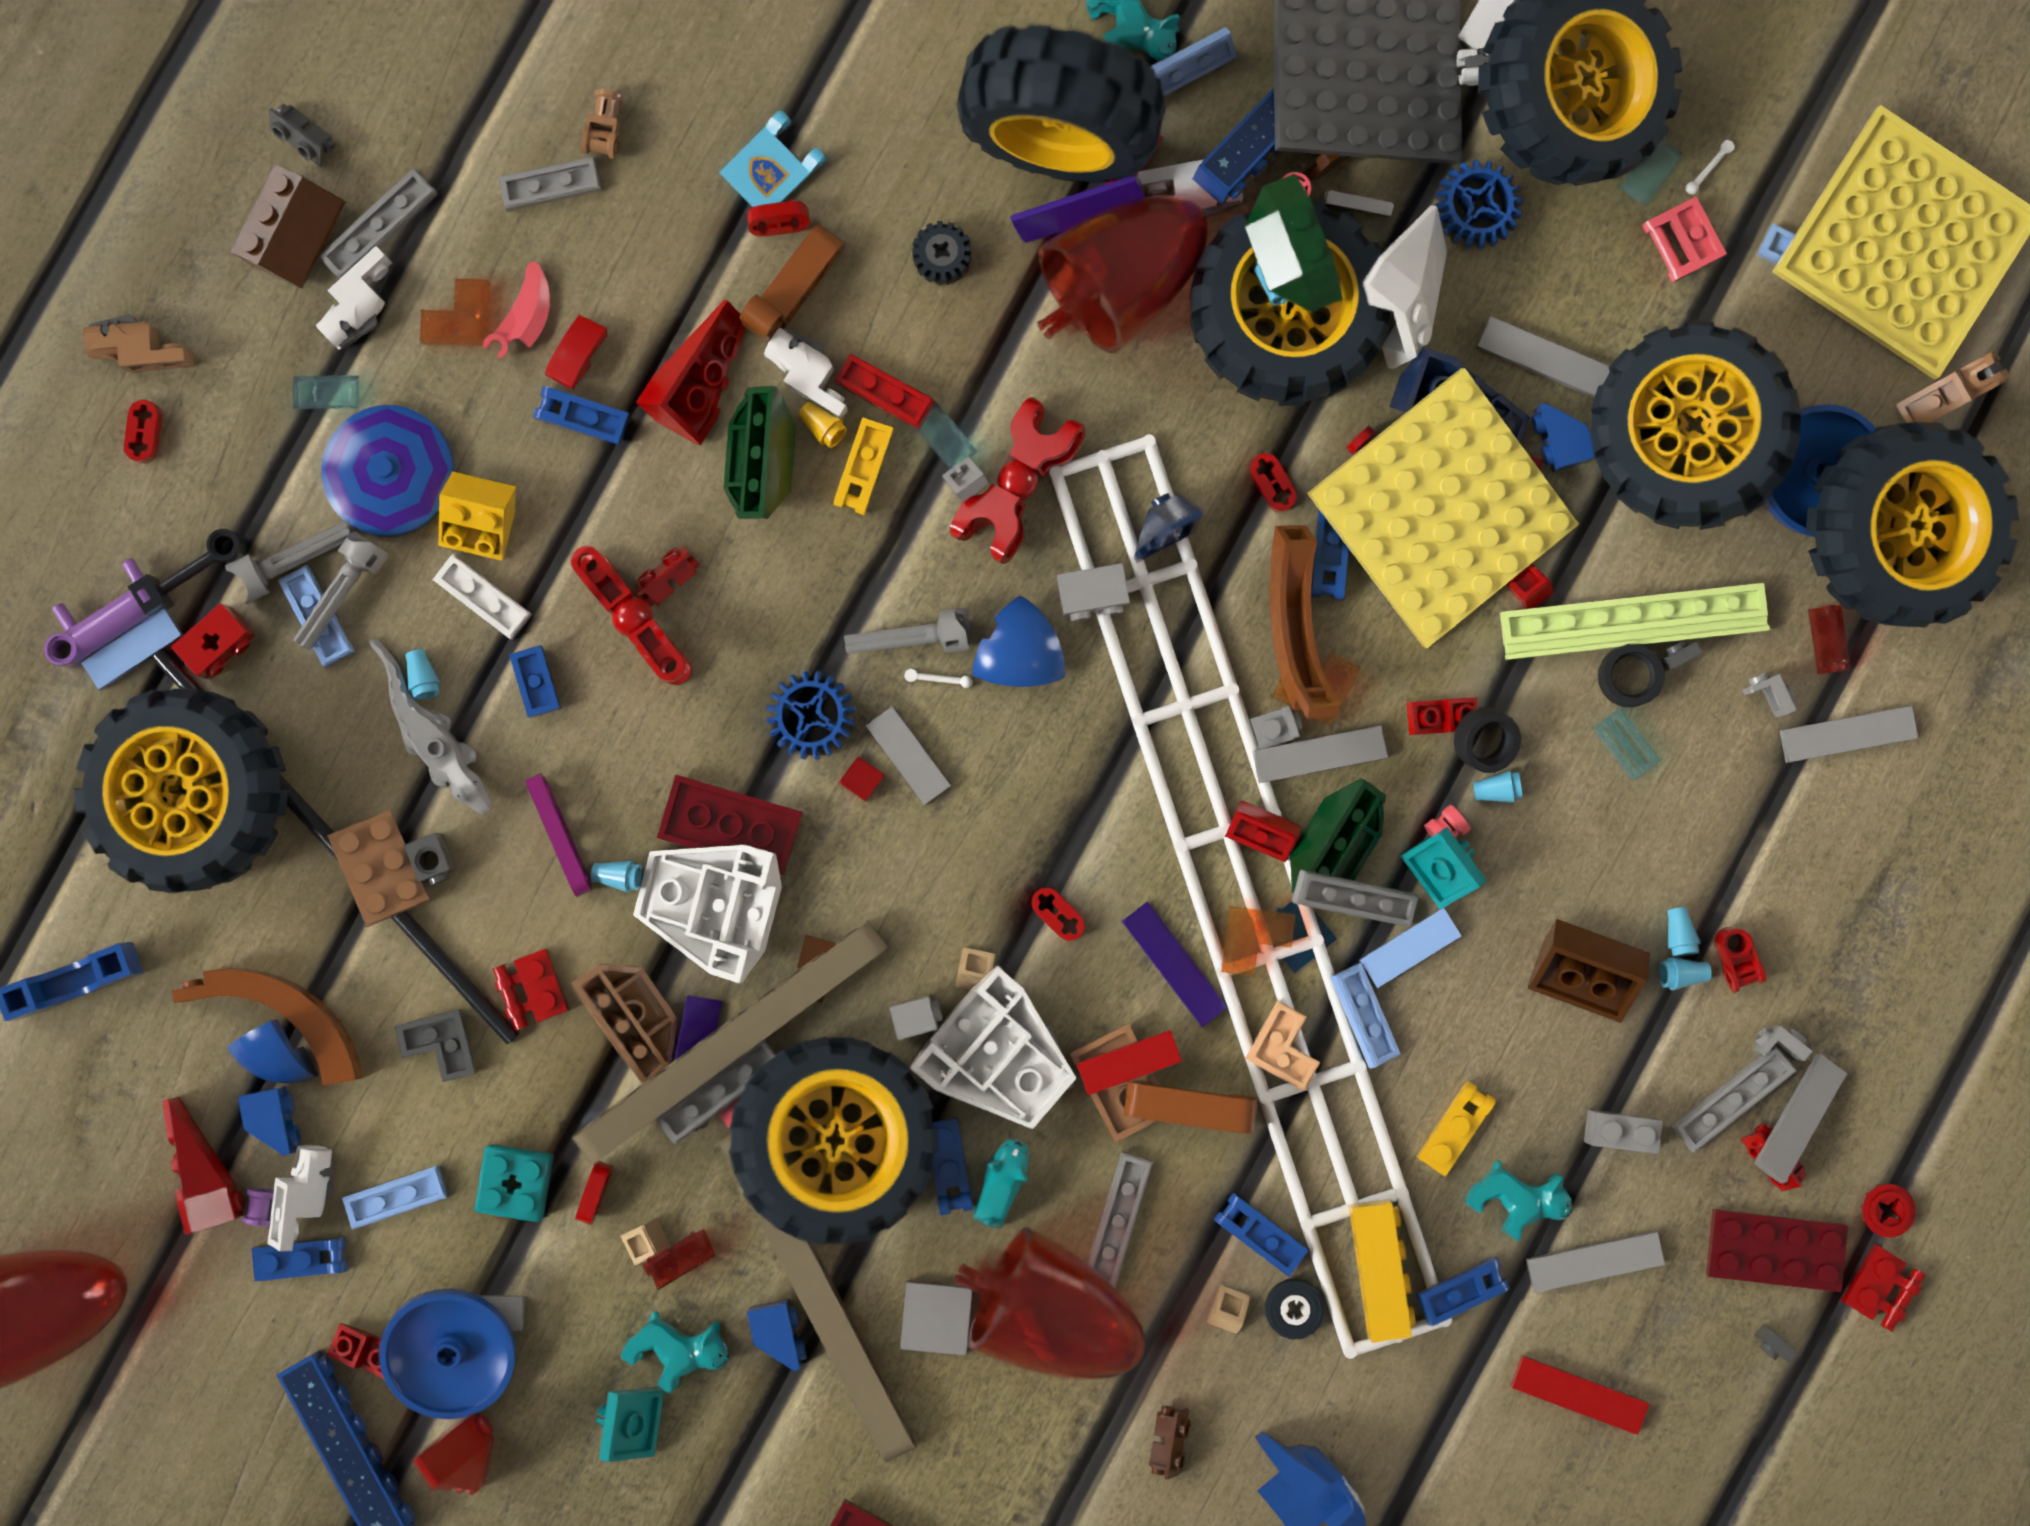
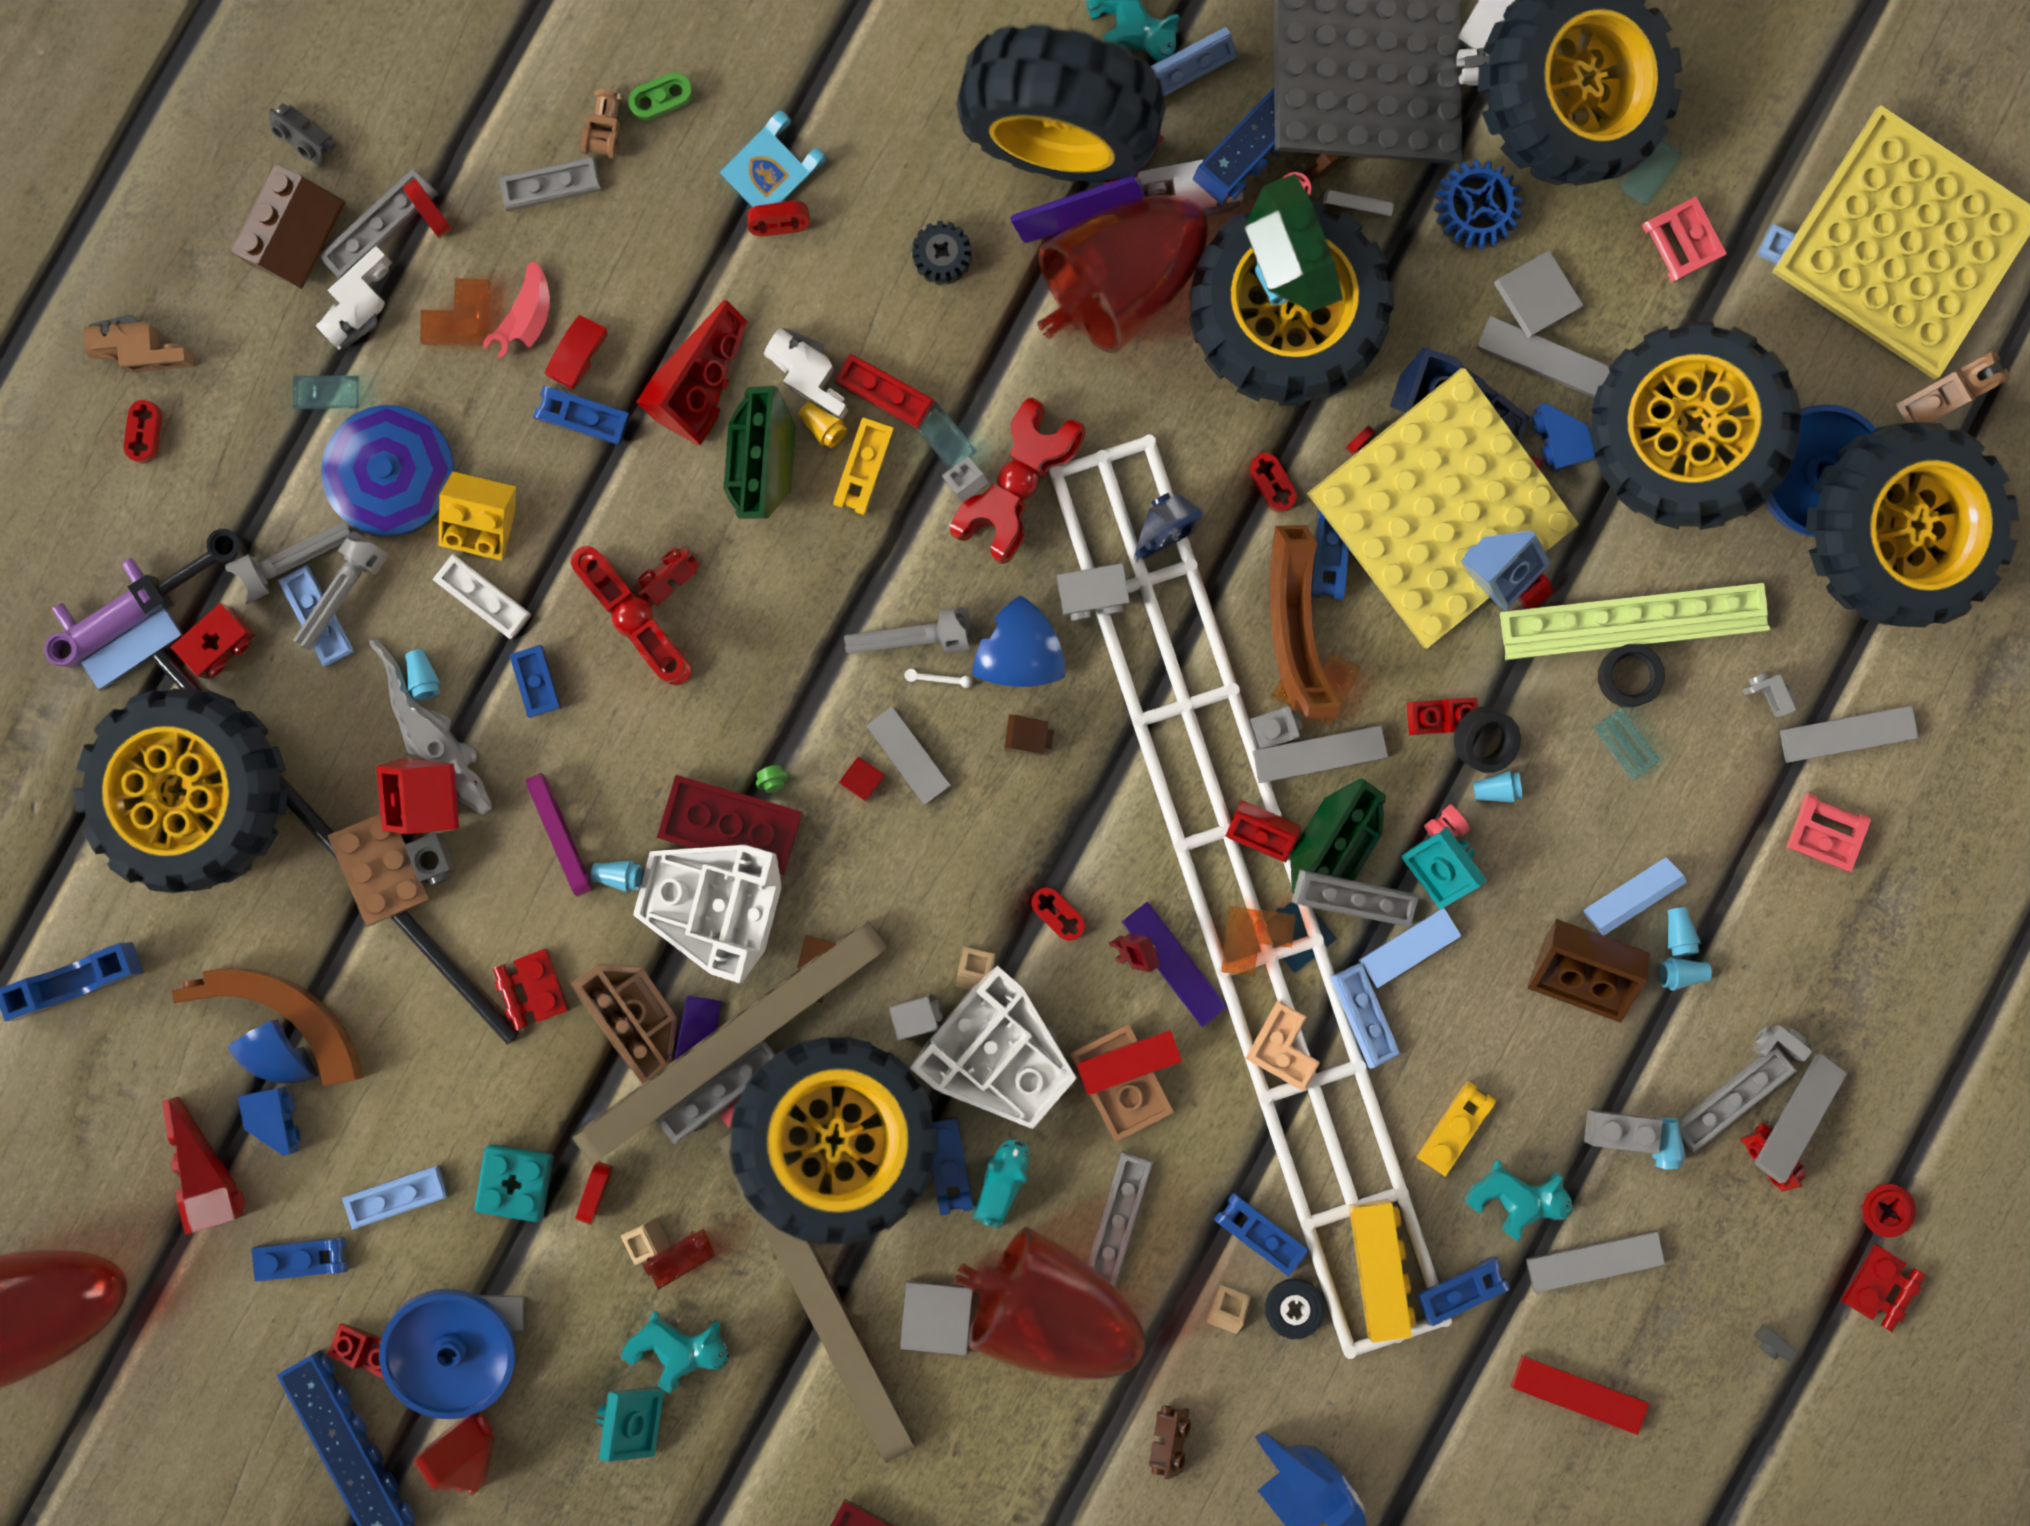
medium lavender bush [242,1188,274,1226] -> none
white plate [268,1145,334,1251] -> none
dark grey plate [394,1009,477,1082] -> none
dark orange beam [740,223,846,344] -> none
blue slope [747,1299,807,1371] -> none
blue gear [766,671,856,760] -> none
dark orange beam [1123,1081,1259,1134] -> none
white wedge [1364,205,1447,369] -> none
dark grey plate [1661,640,1703,671] -> none
white hinge [1686,140,1735,194] -> none
dark red plate [1706,1209,1848,1292] -> none
red piece [1714,927,1767,993] -> none
clear red hinge [1808,605,1851,674] -> none
none -> red slope [376,758,459,834]
none -> red beam [402,178,452,238]
none -> bright green plate [628,72,693,121]
none -> bright green plate [756,765,789,793]
none -> reddish brown slope [1004,714,1054,756]
none -> dark red plate [1109,933,1161,972]
none -> medium blue slope [1461,531,1551,611]
none -> light grey tile [1494,250,1583,338]
none -> light blue tile [1583,857,1687,936]
none -> medium azure cone [1652,1118,1686,1169]
none -> coral plate [1786,793,1871,872]

